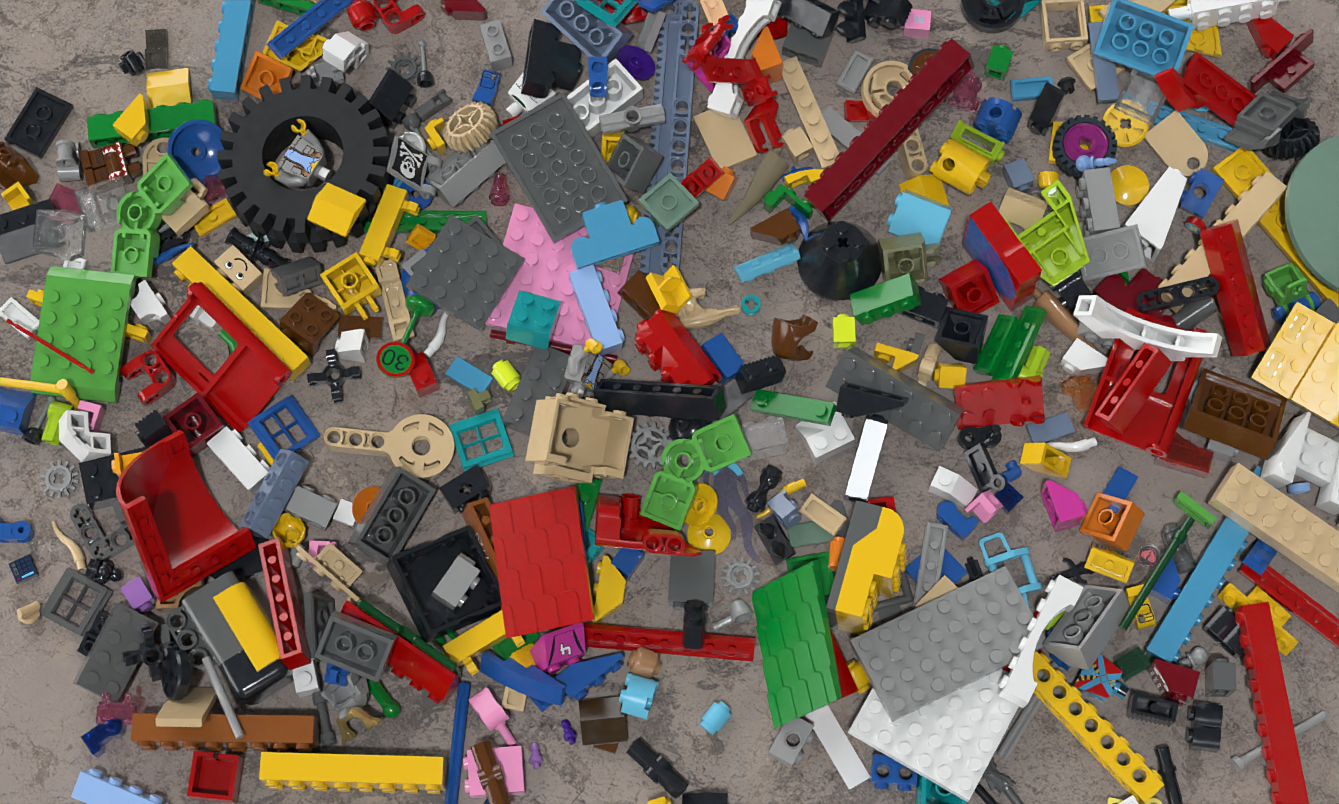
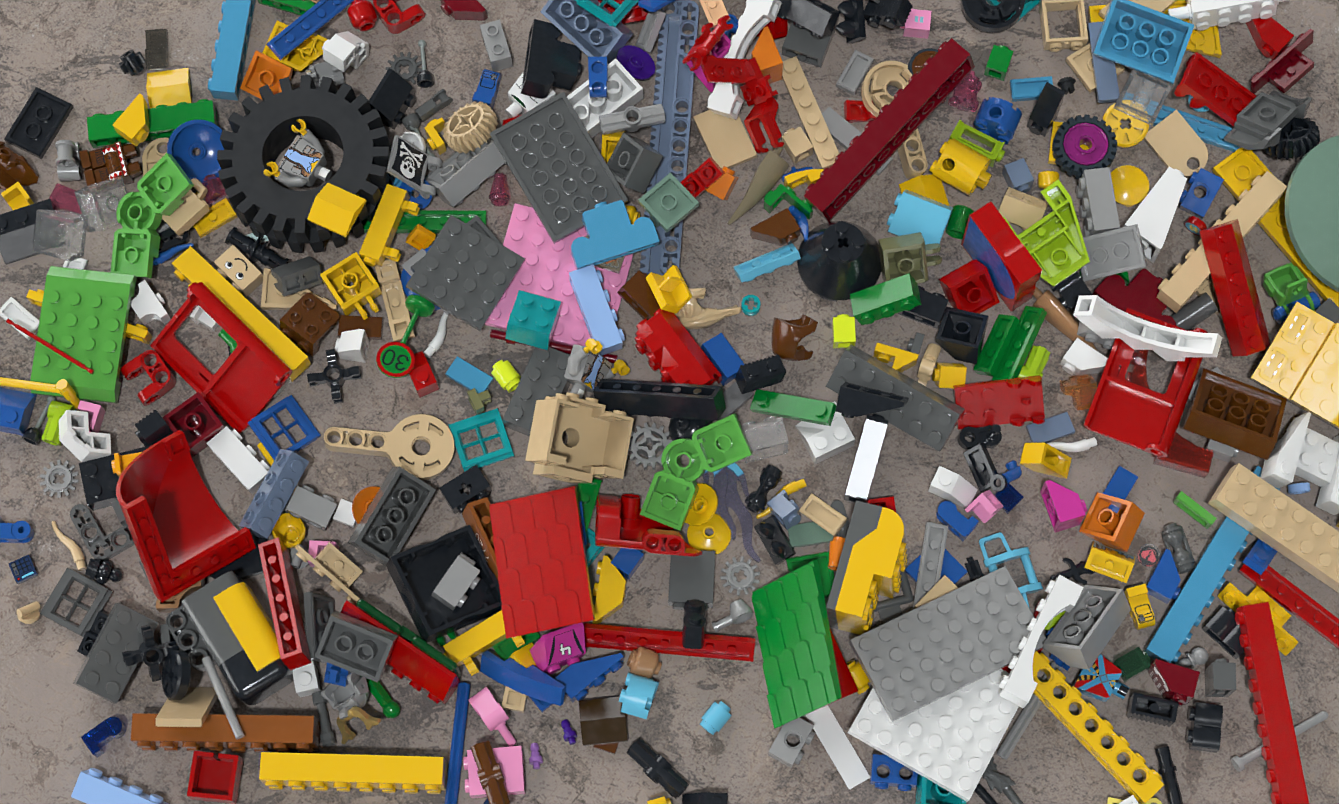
clear pink piece [96,692,138,725] -> none
medium lavender brick [120,576,156,614] -> none
medium blue bar [1075,155,1117,172] -> none
red brick [1094,343,1172,434] -> none
dark green bar [1118,516,1195,631] -> none
black beam [1135,276,1220,314] -> none
red slope [1155,67,1197,112] -> none
none -> green piece [946,205,974,239]

